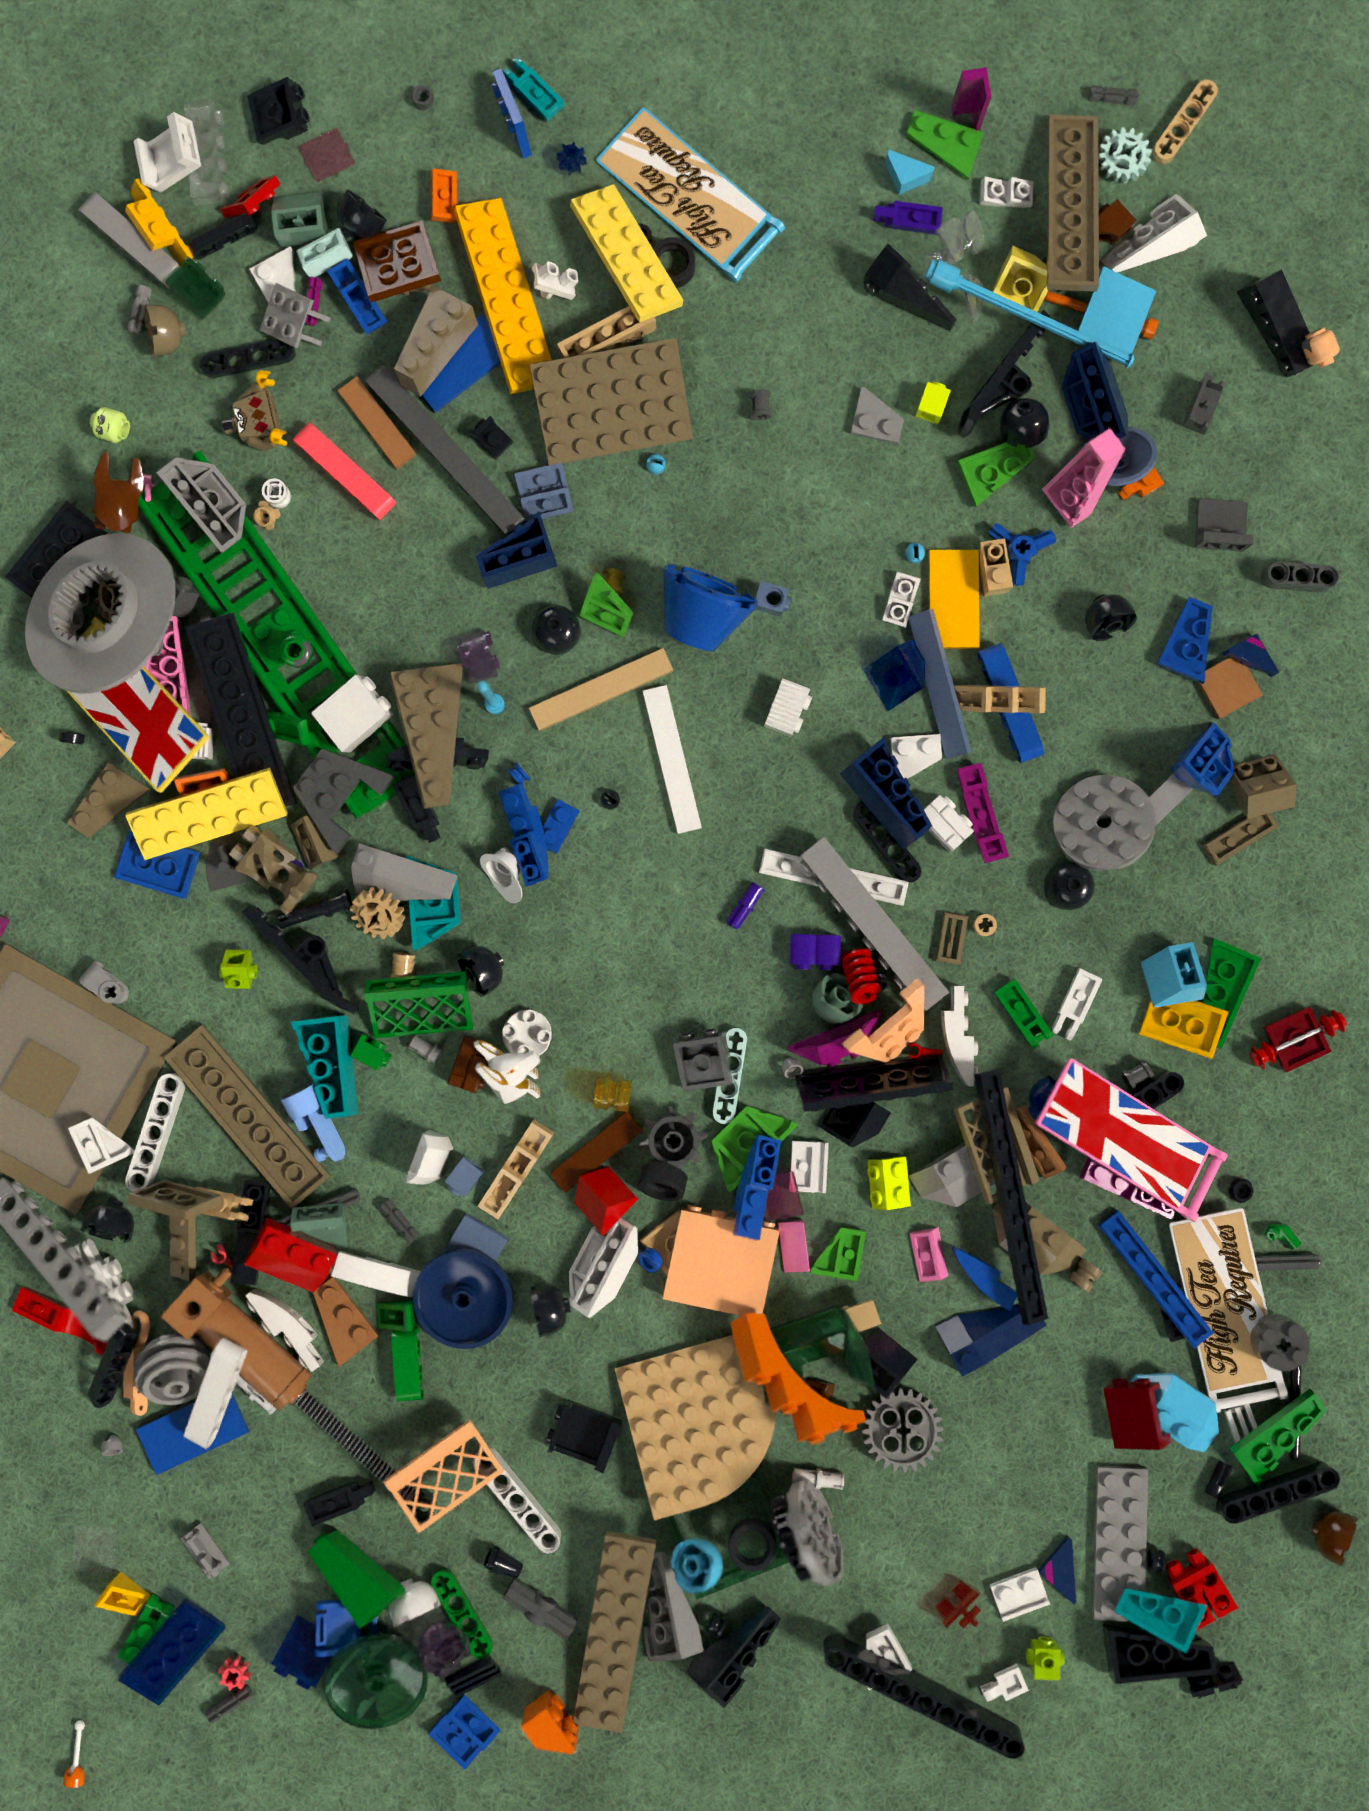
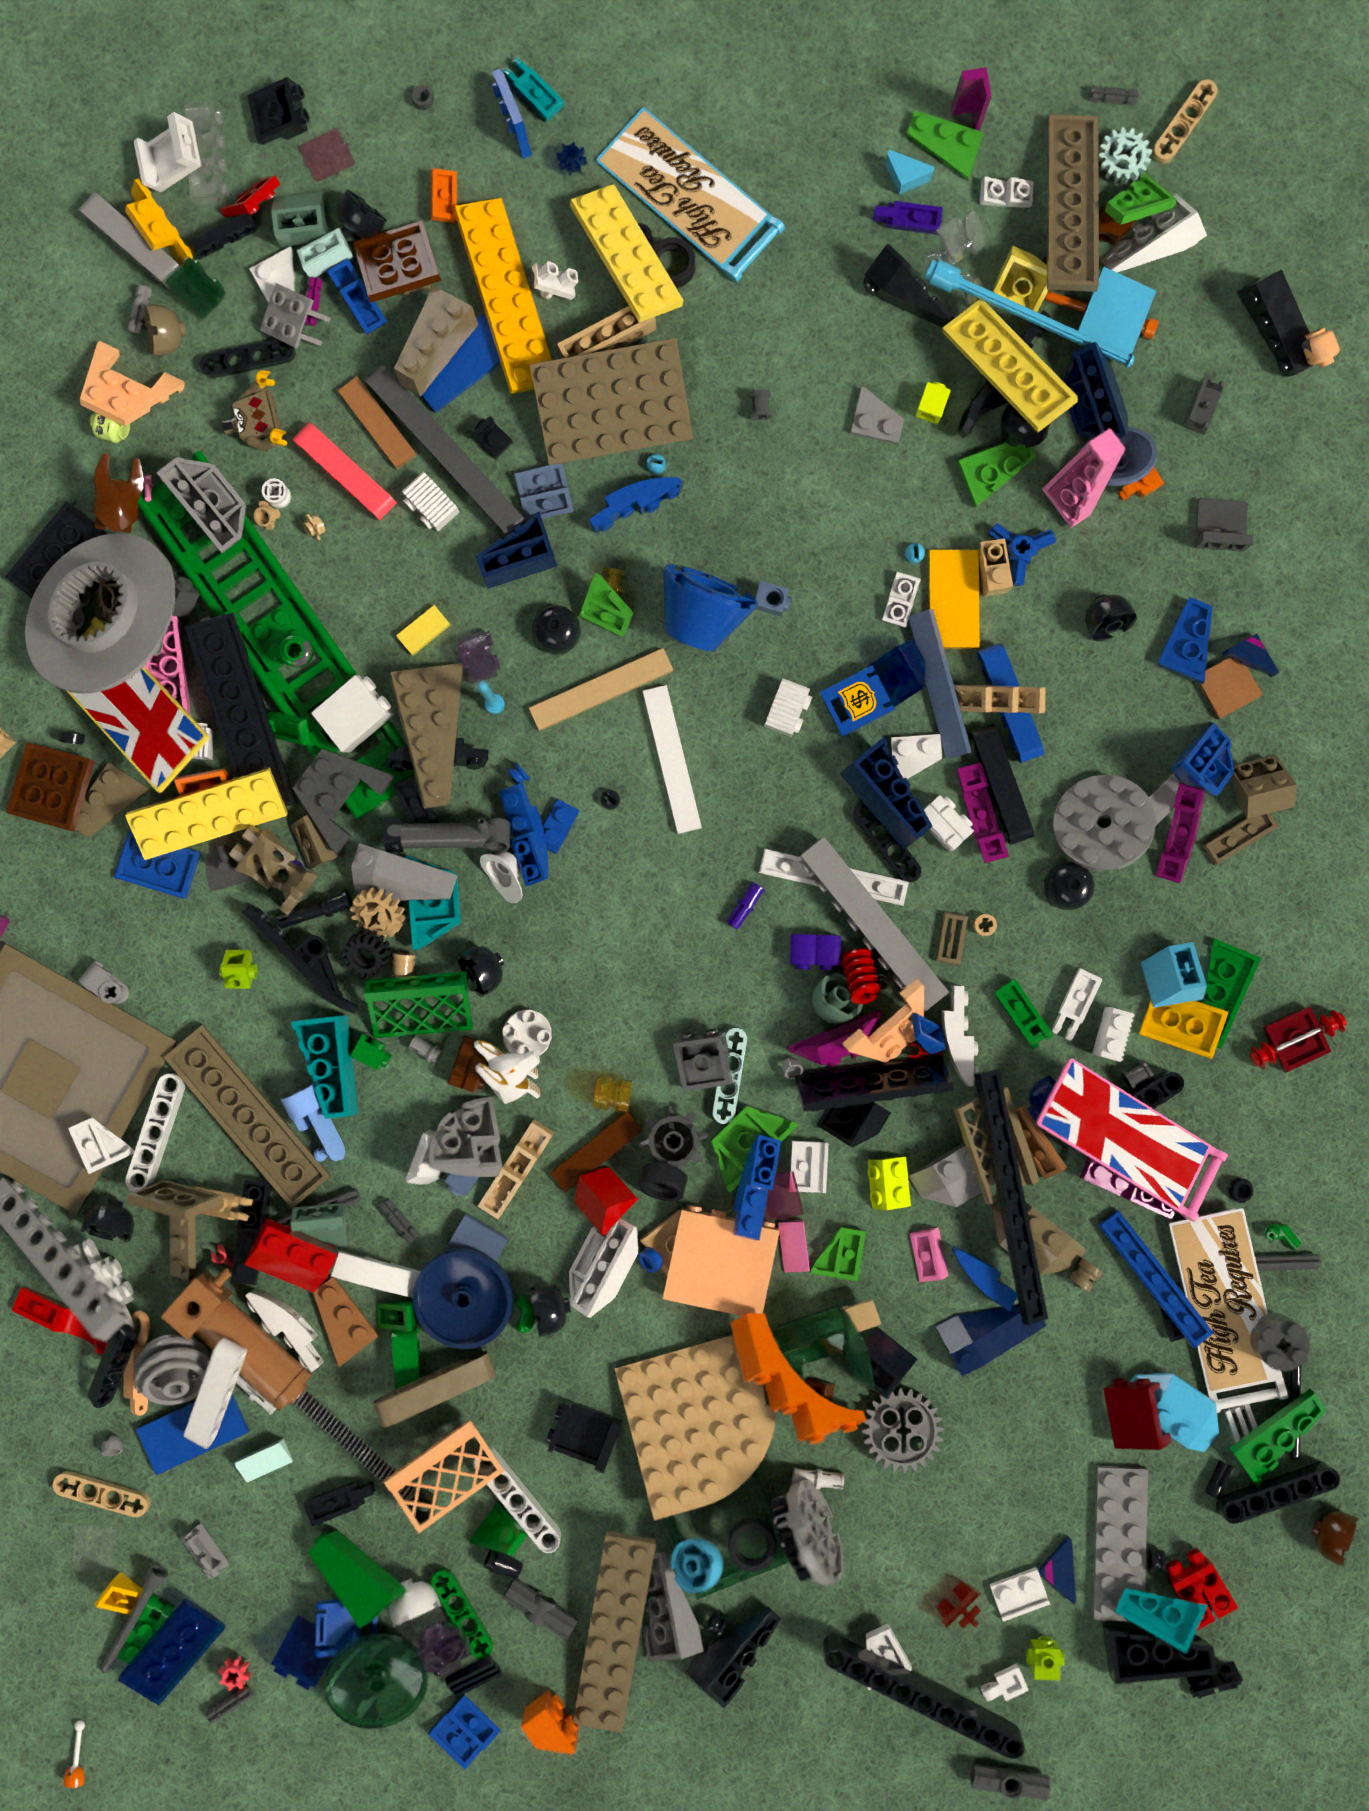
dark grey beam [1261,561,1339,592] -> none
none -> reddish brown plate [6,742,95,832]
none -> tan beam [53,1471,150,1517]
none -> light nougat wing [80,341,185,426]
none -> dark grey piece [101,1564,168,1674]
none -> light aqua slope [234,1438,293,1482]
none -> tan plate [303,514,326,541]
none -> black tyre [342,929,392,978]
none -> dark tan beam [373,1351,496,1427]
none -> dark grey piece [383,818,510,852]
none -> light yellow tile [396,605,450,656]
none -> white brick [402,471,459,532]
none -> light grey brick [428,1097,502,1177]
none -> green wing [469,1501,528,1556]
none -> green arm [514,1294,536,1334]
none -> blue slope [589,477,682,533]
none -> blue container [820,666,895,737]
none -> blue slope [911,1013,946,1055]
none -> light yellow plate [943,299,1078,432]
none -> black beam [969,724,1034,845]
none -> dark grey piece [970,1763,1050,1801]
none -> white brick [1092,1007,1135,1062]
none -> bright green wing [1105,173,1177,225]
none -> magenta slope [1156,783,1205,883]

